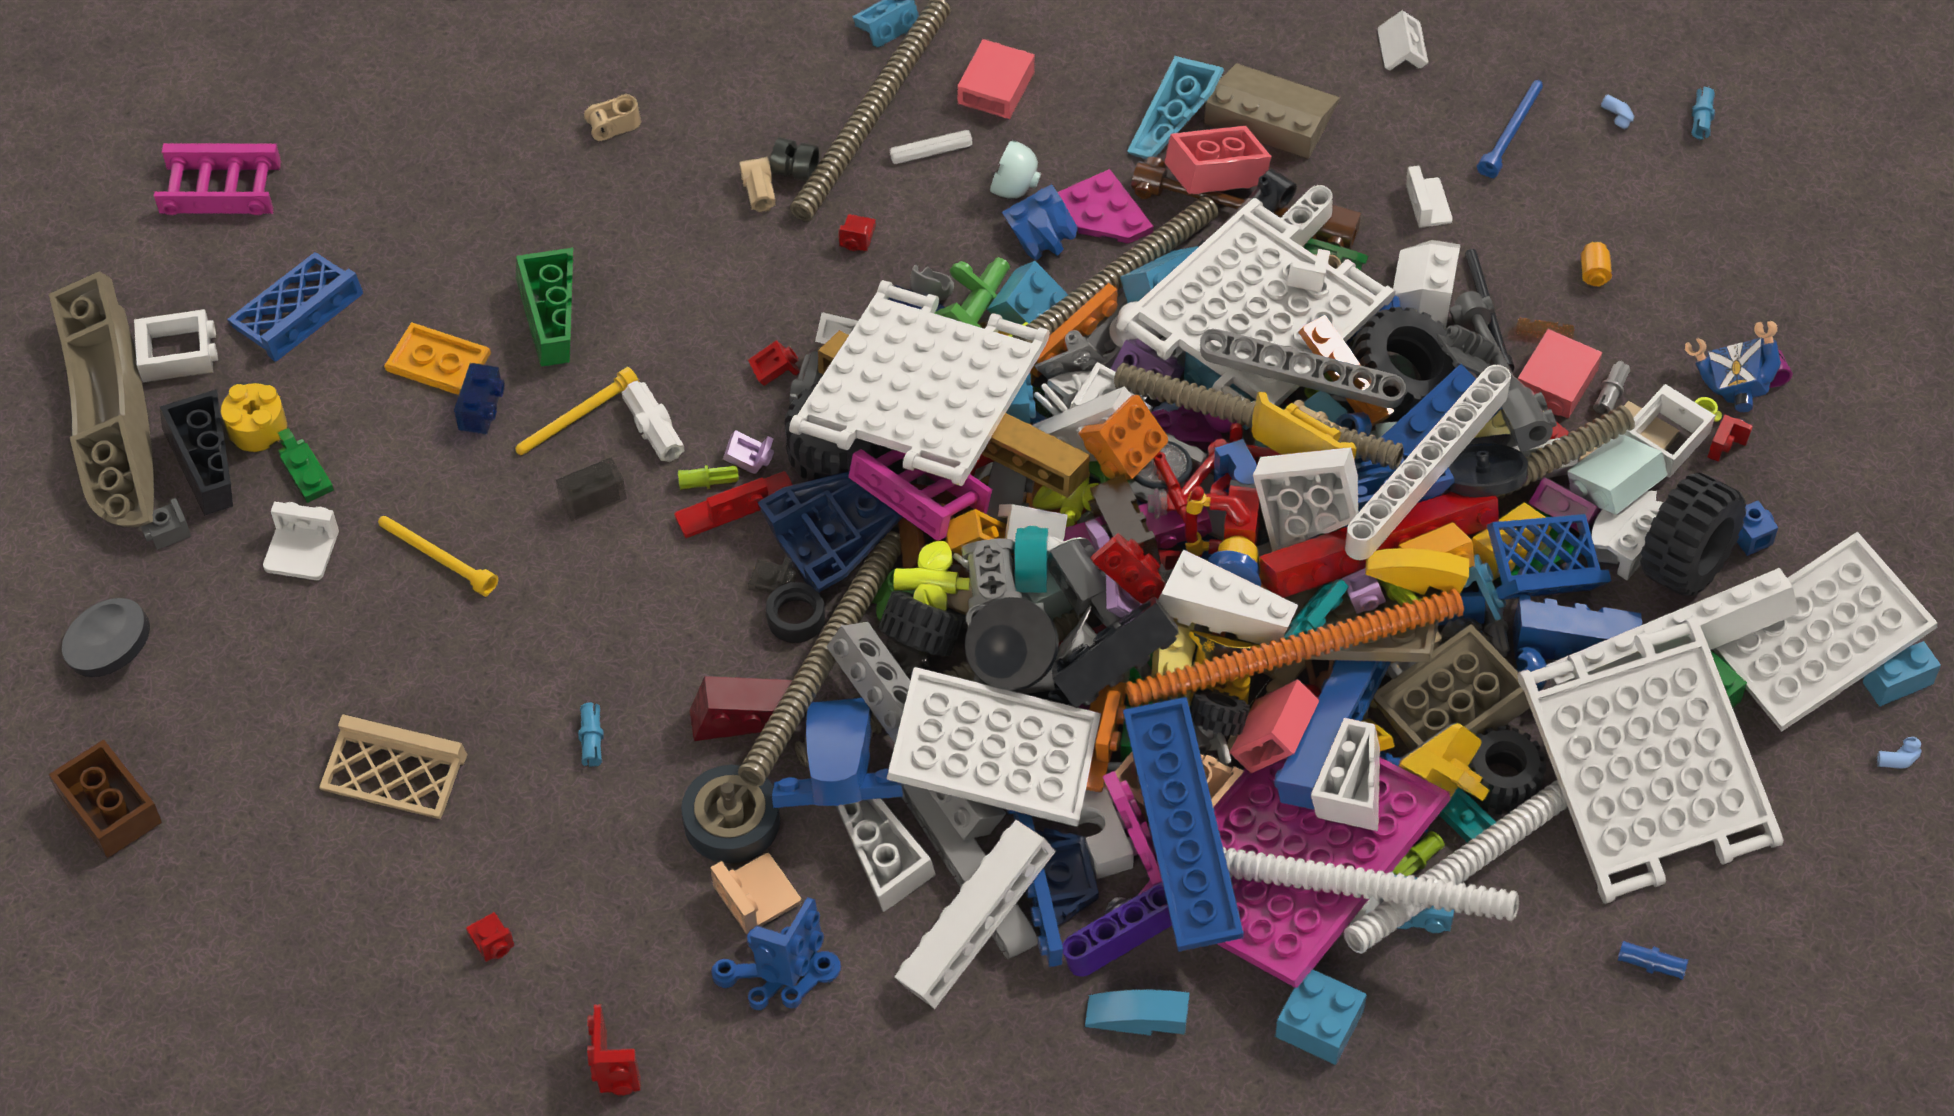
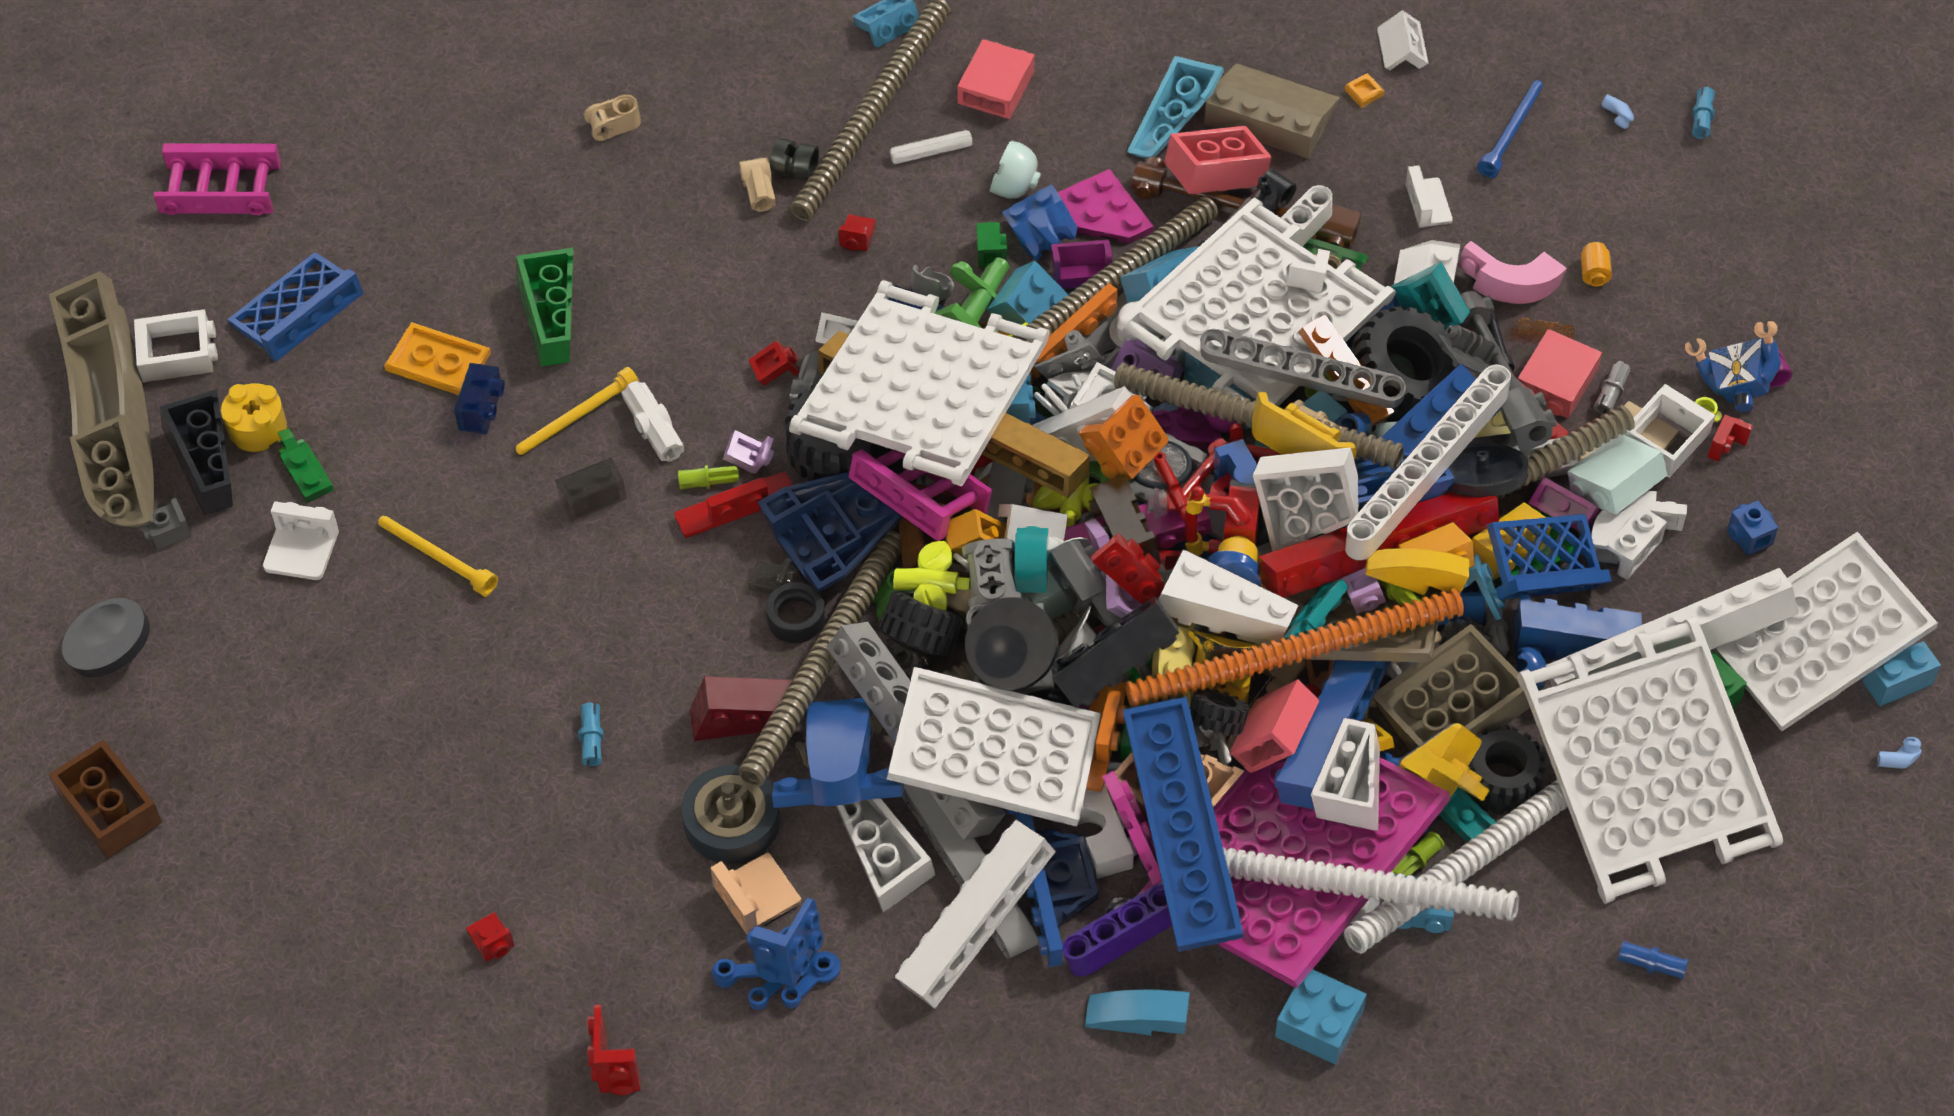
tan fence [319,714,468,819] -> none
black tyre [1640,473,1746,596] -> none
none -> green brick [976,222,1007,267]
none -> magenta panel [1051,240,1112,289]
none -> light orange tile [1345,73,1384,108]
none -> teal slope [1391,262,1470,330]
none -> bright pink arch [1457,241,1567,304]

